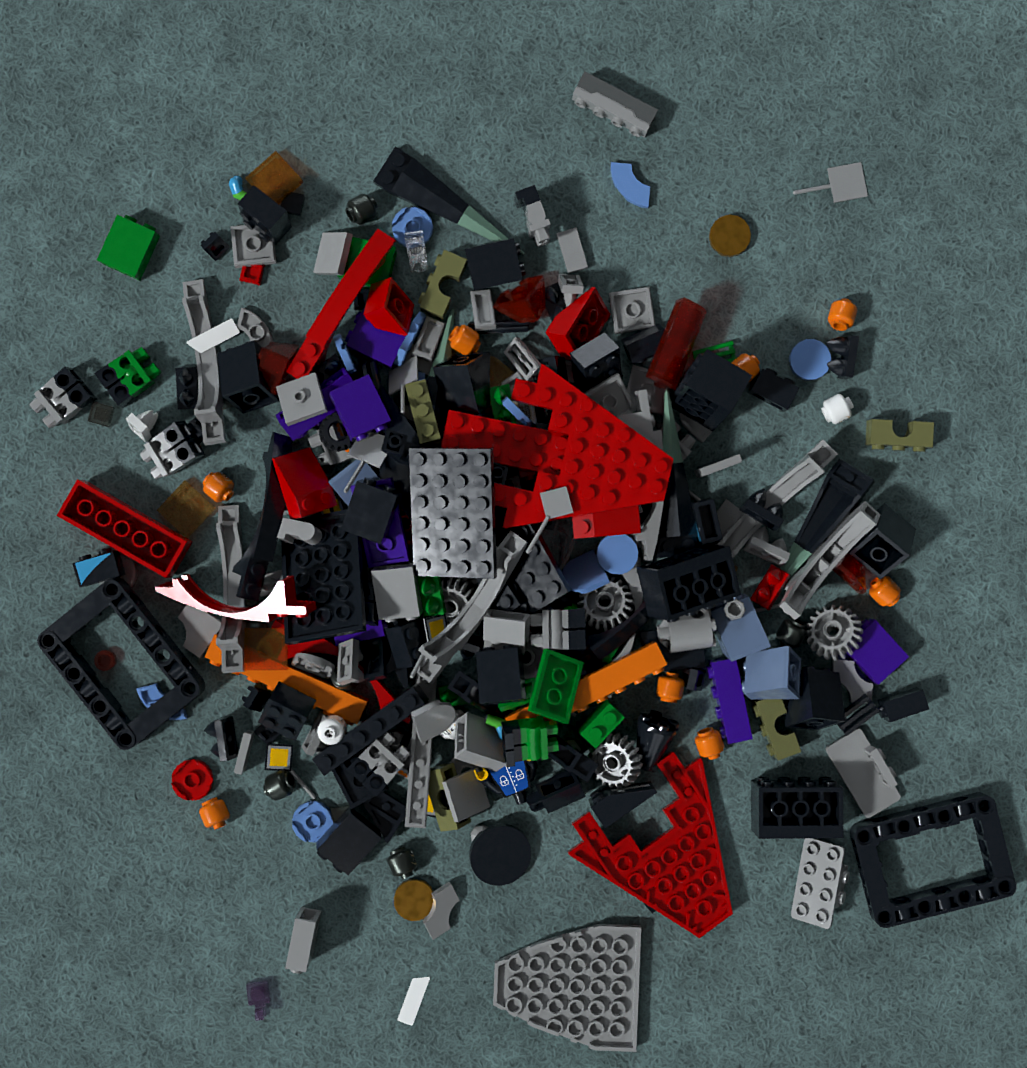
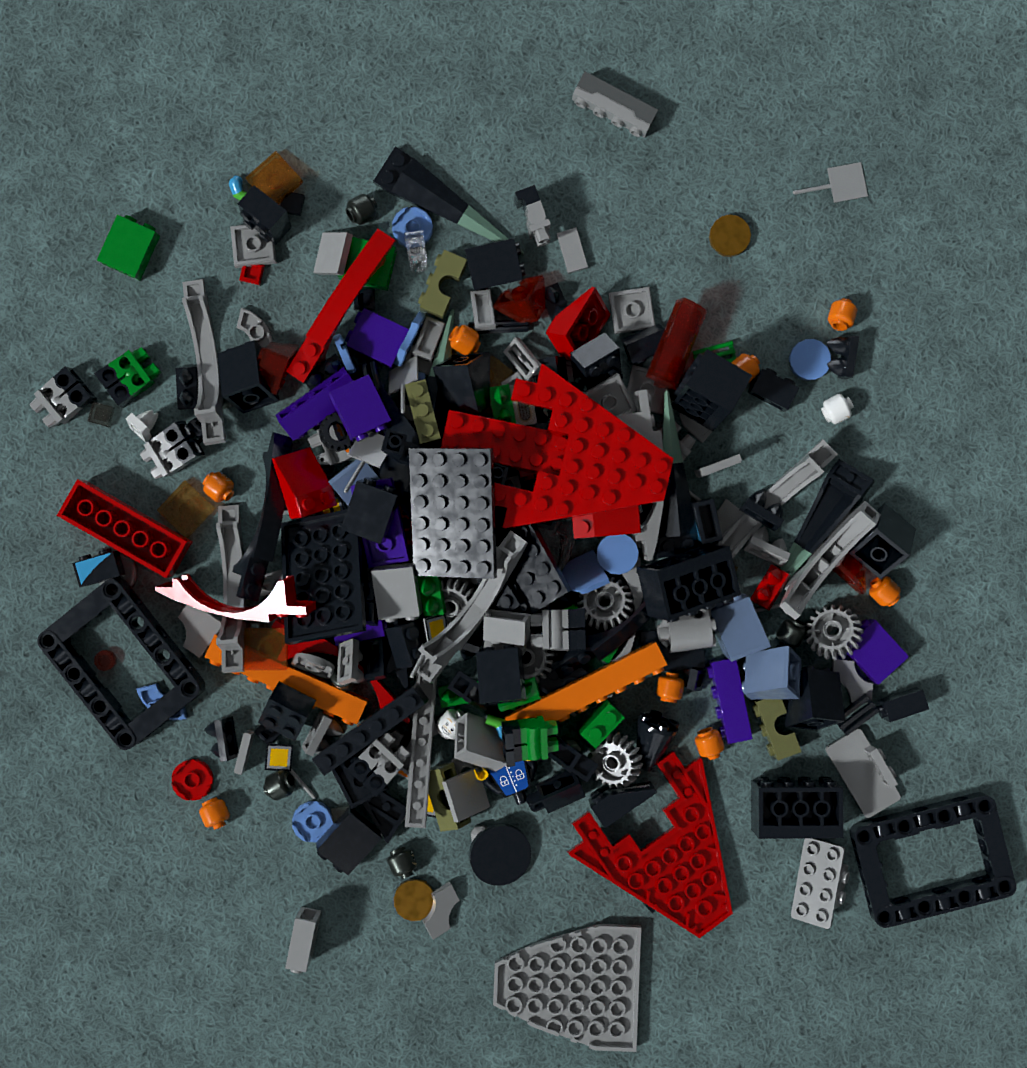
white sticker [187,319,240,353] -> none
black tile [200,232,230,261] -> none
black tile [242,686,271,712] -> none
clear purple plate [246,980,271,1021] -> none
light grey plate [276,372,328,426] -> none
light grey leg [277,518,322,545] -> none
white head [317,715,347,745] -> none
red slope [363,277,414,336] -> none
white sticker [397,977,430,1026] -> none
light grey tile [411,700,456,743] -> none
medium blue tile [502,397,535,427] -> none
light grey piece [526,486,573,554] -> none
green plate [528,649,584,724] -> none
light grey tile [558,274,584,307] -> none
medium blue tile [610,162,650,208] -> none
light grey tile [724,599,746,620] -> none
olive arch [865,419,934,452] -> none

